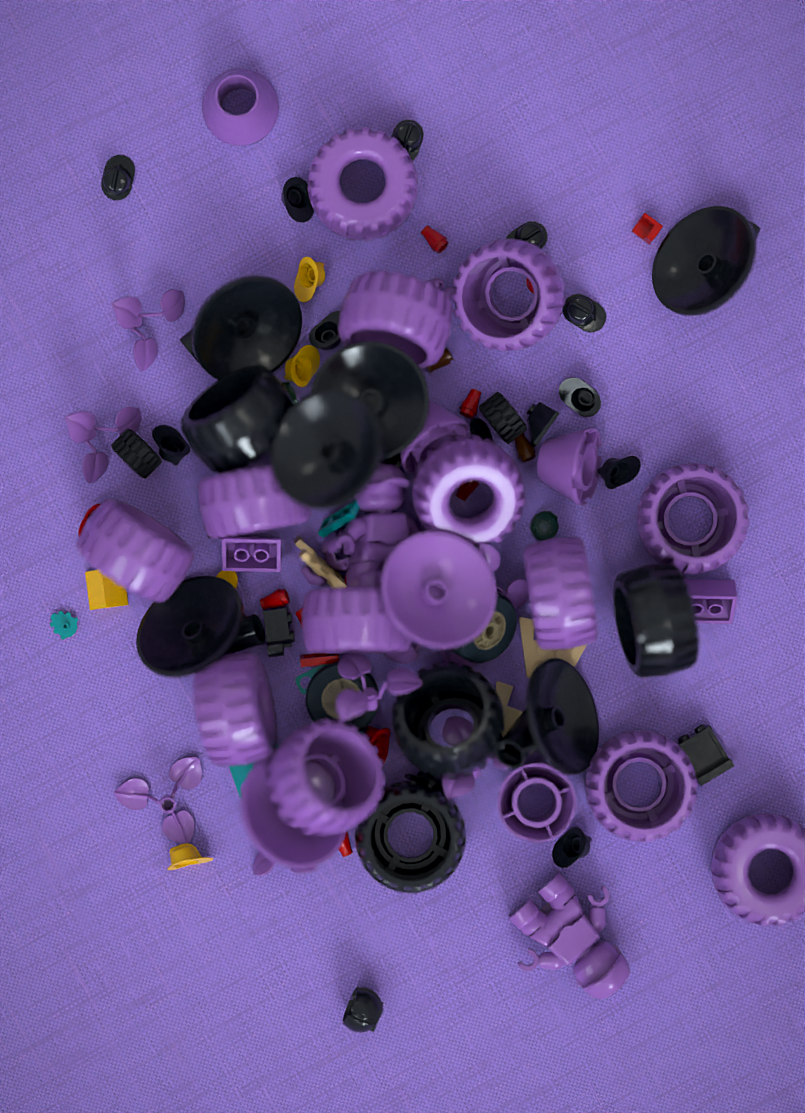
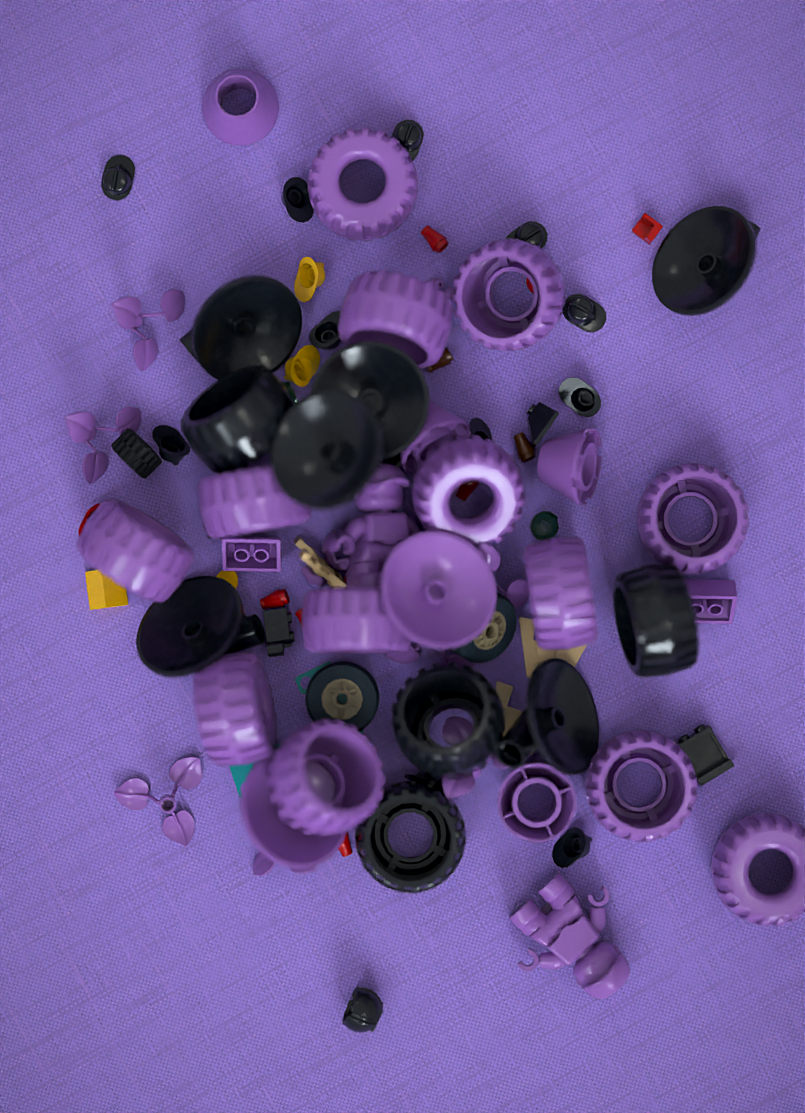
teal piece [50,611,78,640] -> none
yellow piece [167,843,213,871] -> none
red tile [300,653,339,667] -> none
teal tile [318,500,360,538] -> none
medium lavender plant [336,653,422,722] -> none
red piece [365,726,390,764] -> none
red cone [459,389,482,419] -> none
black tyre [479,392,527,444] -> none
black piece [598,456,641,489] -> none

